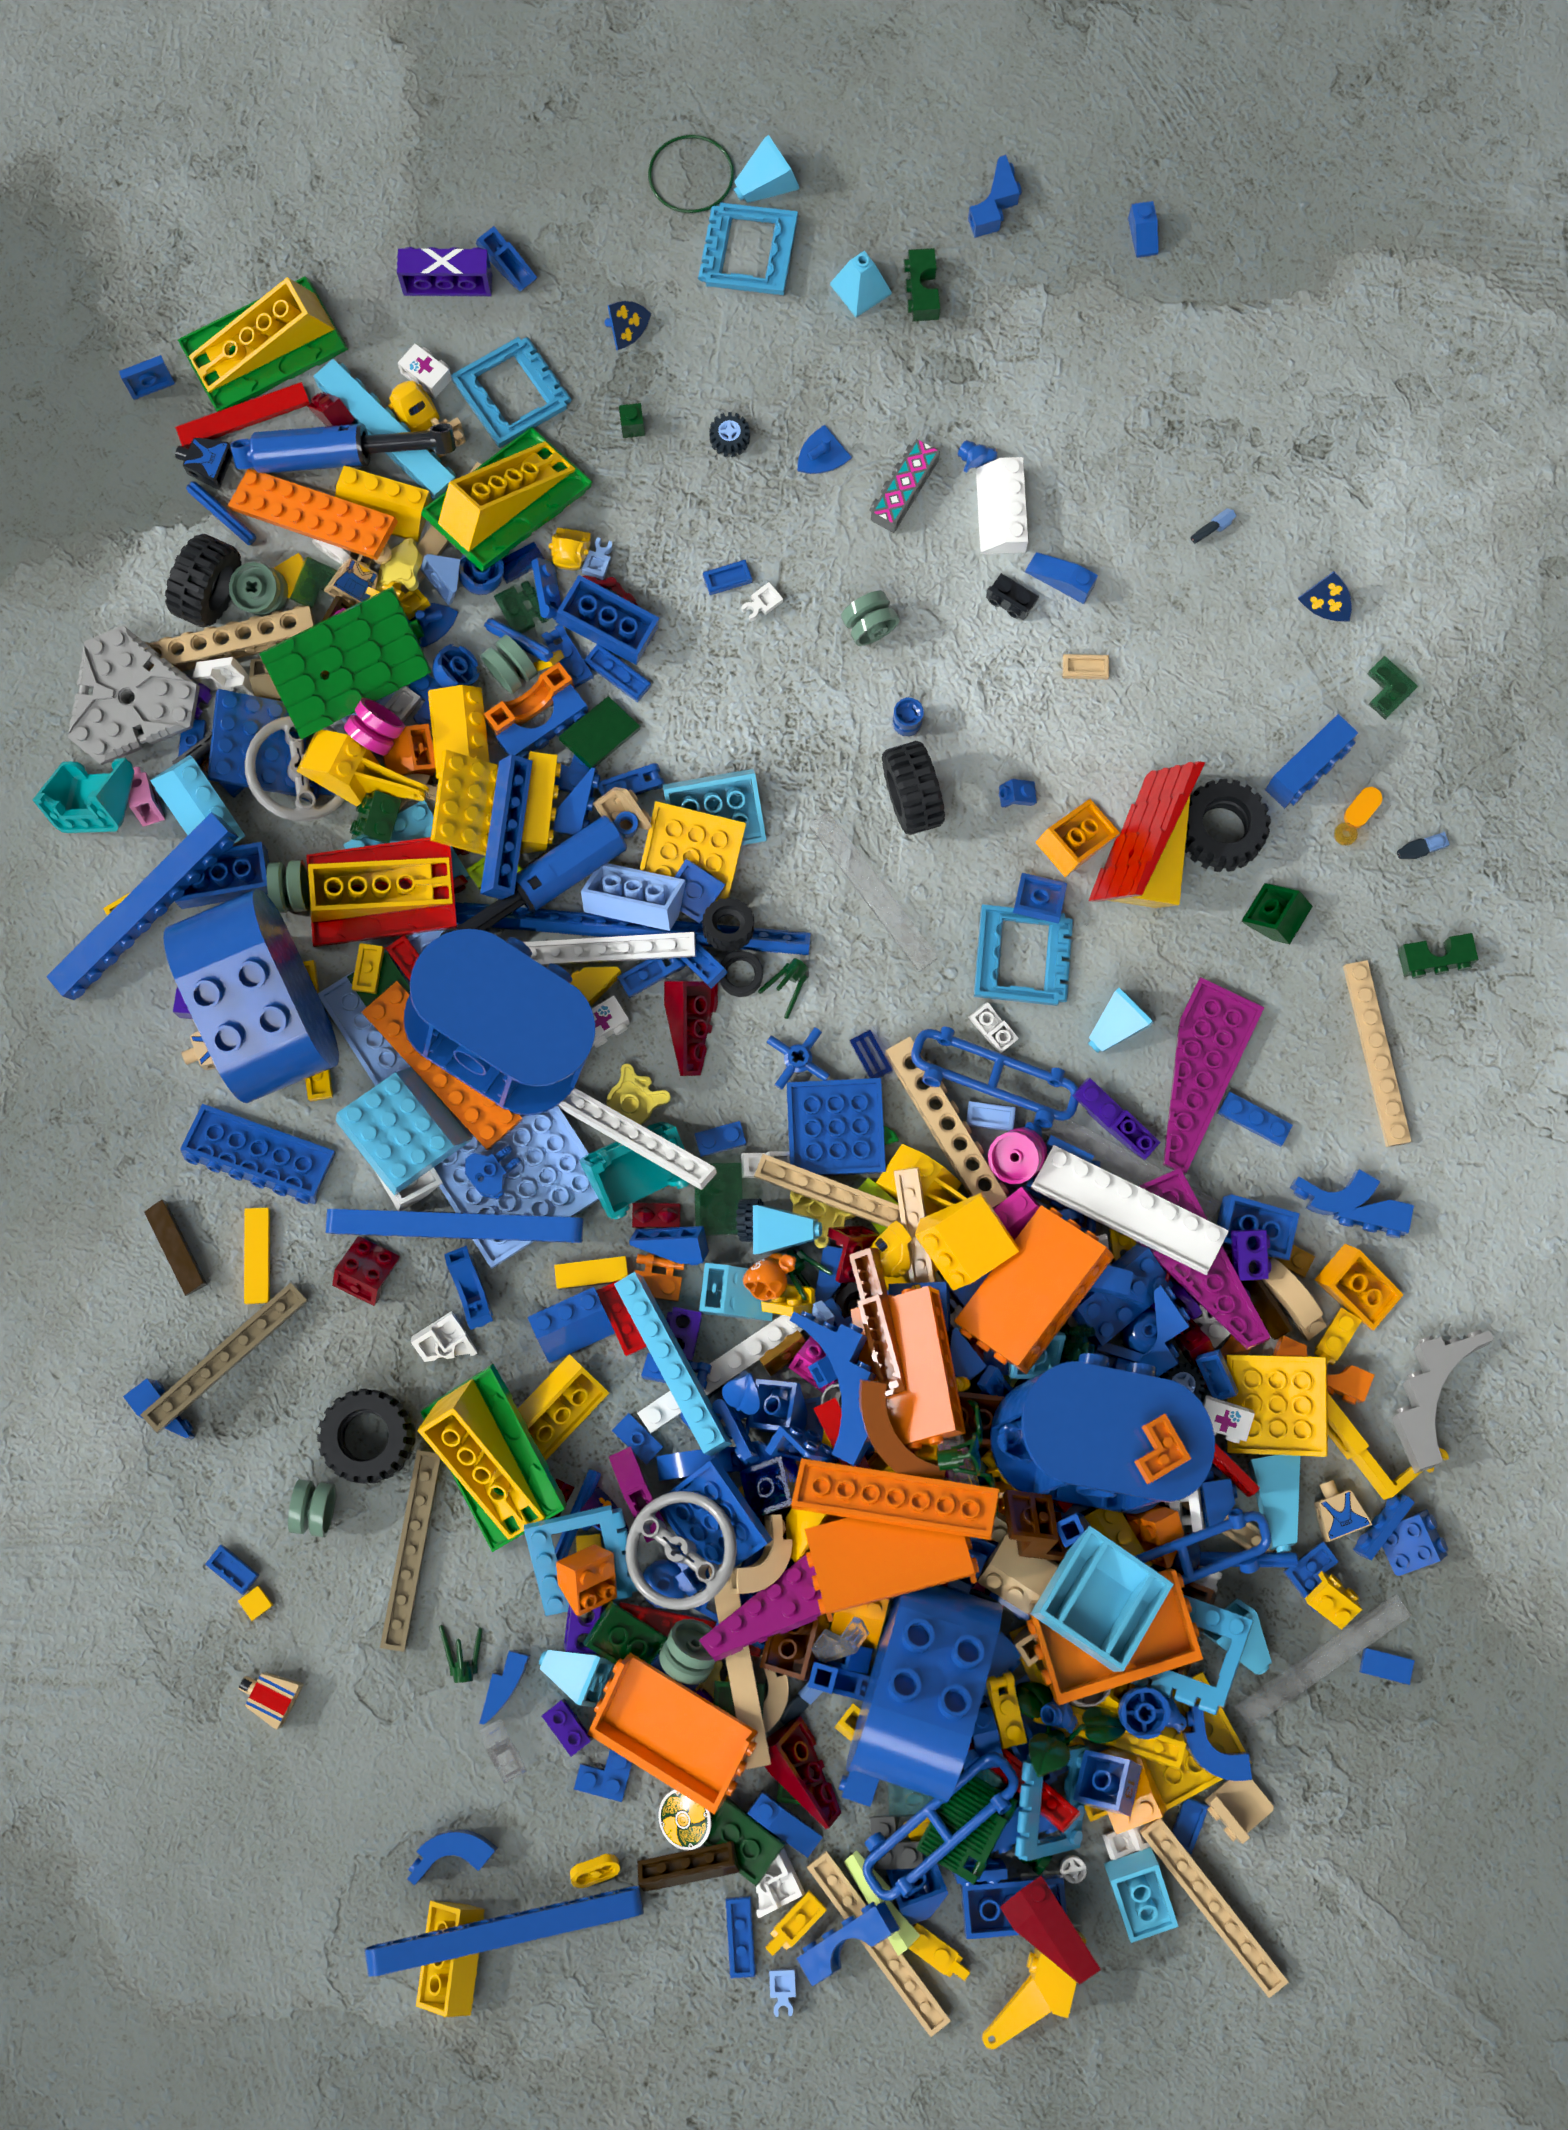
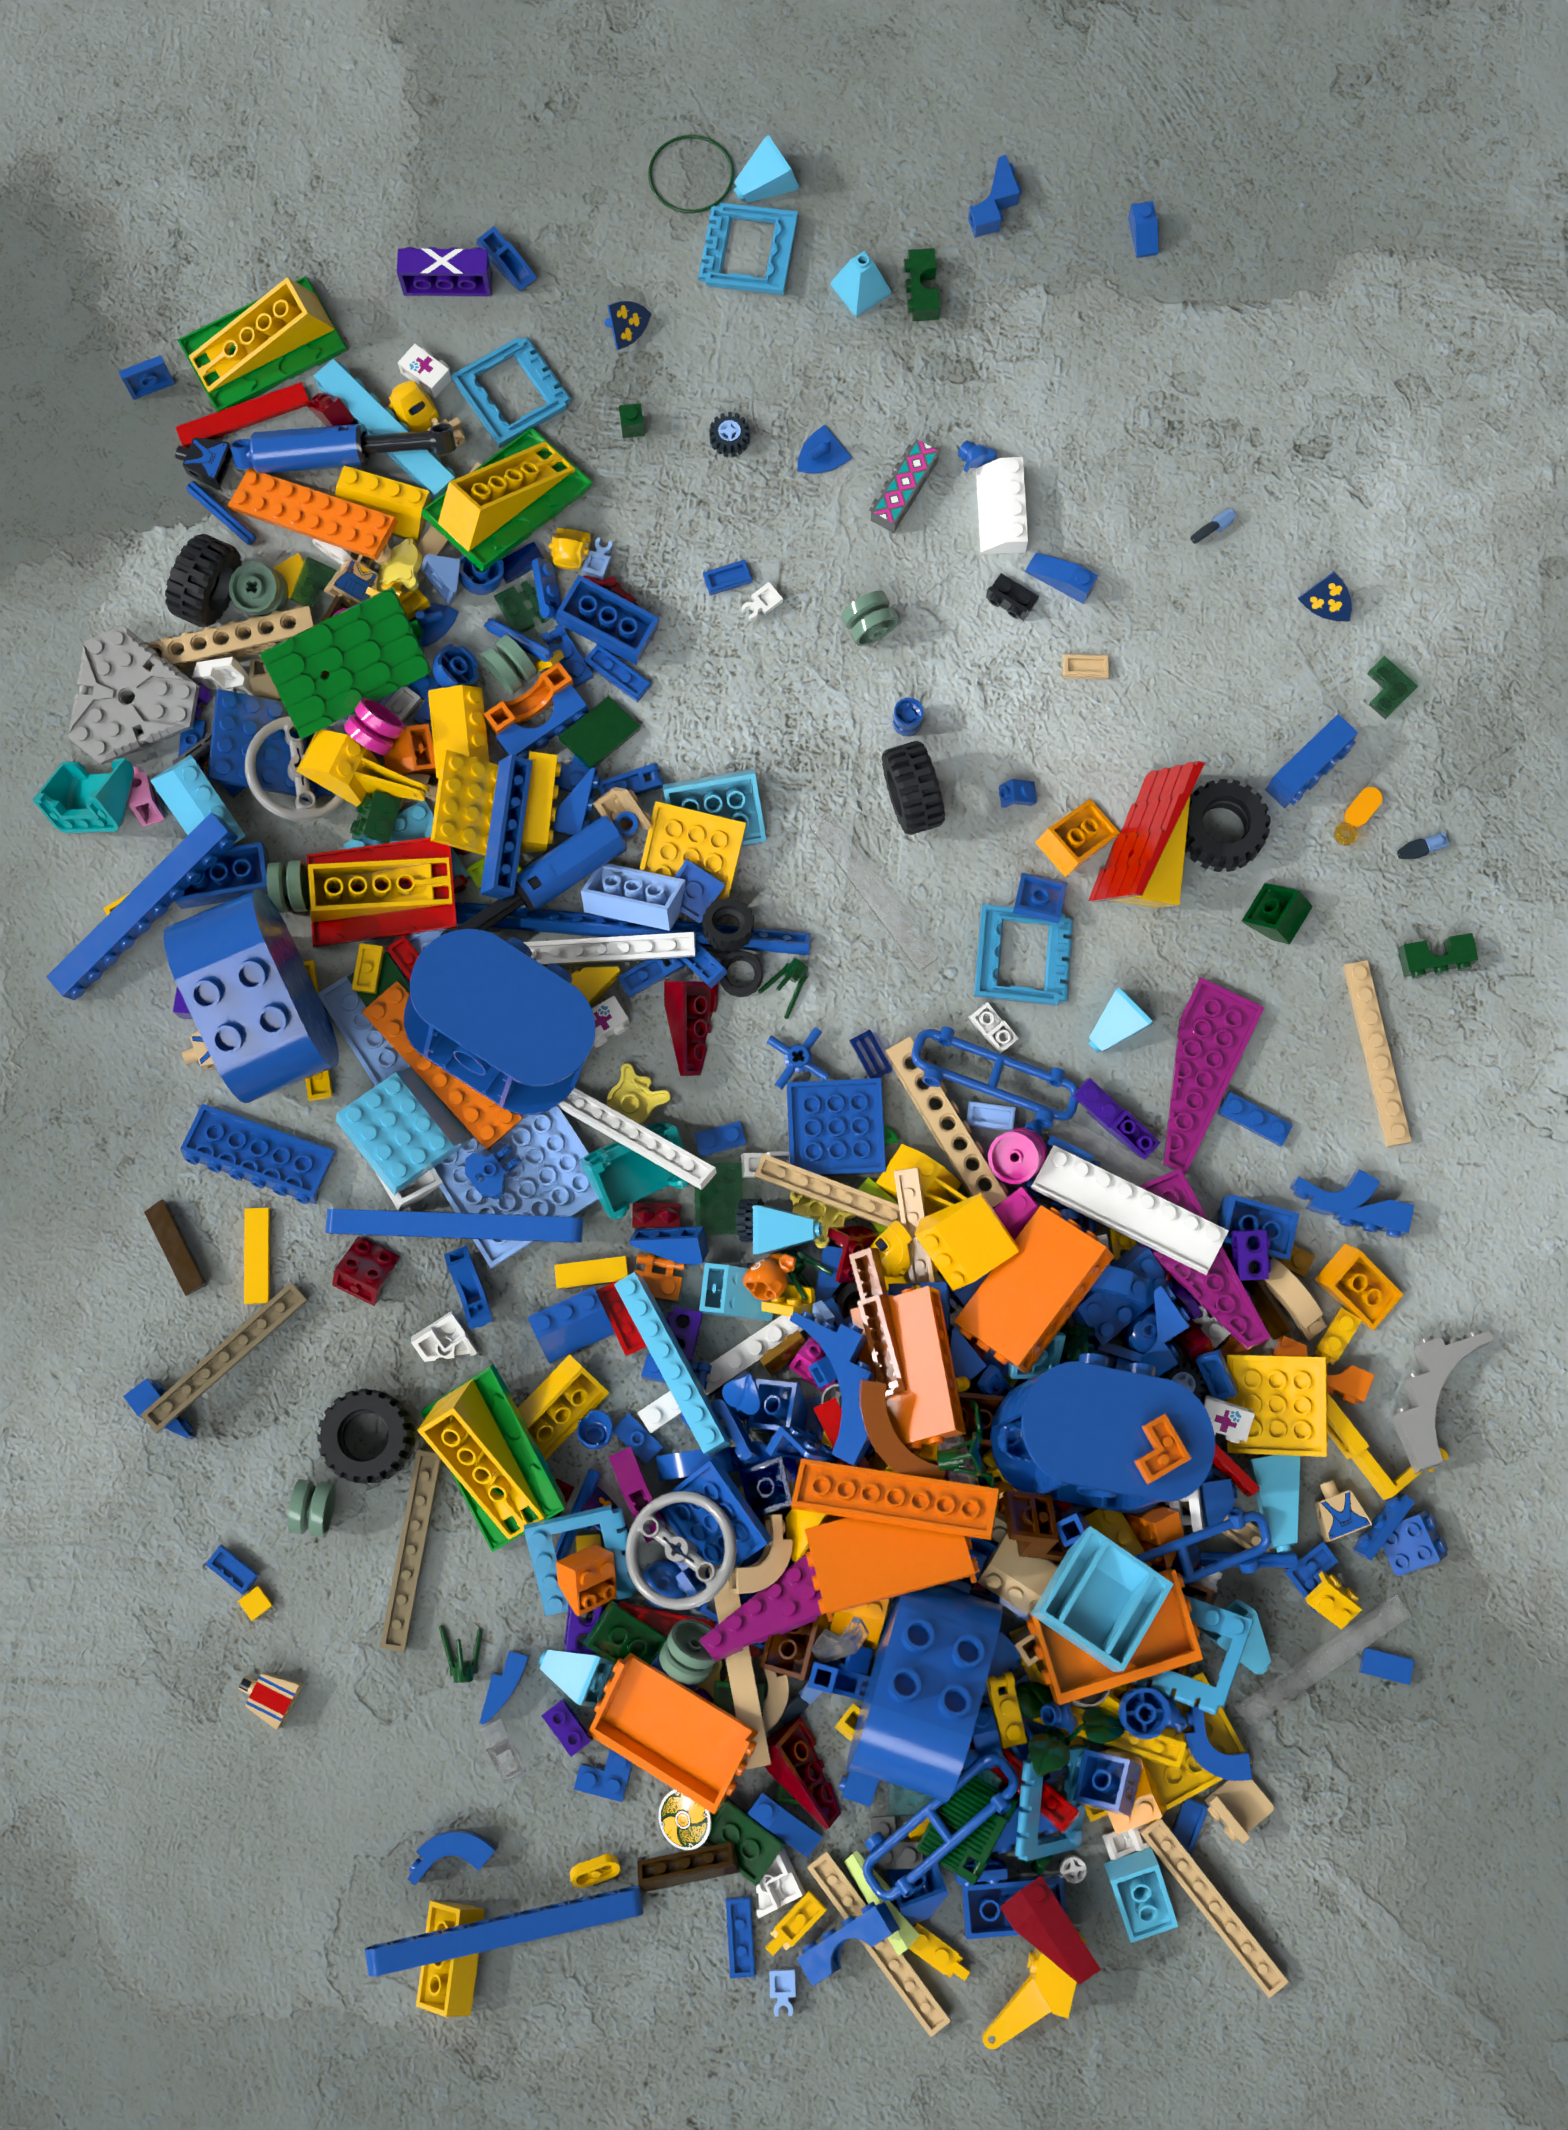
none -> blue hair [576,1410,614,1449]

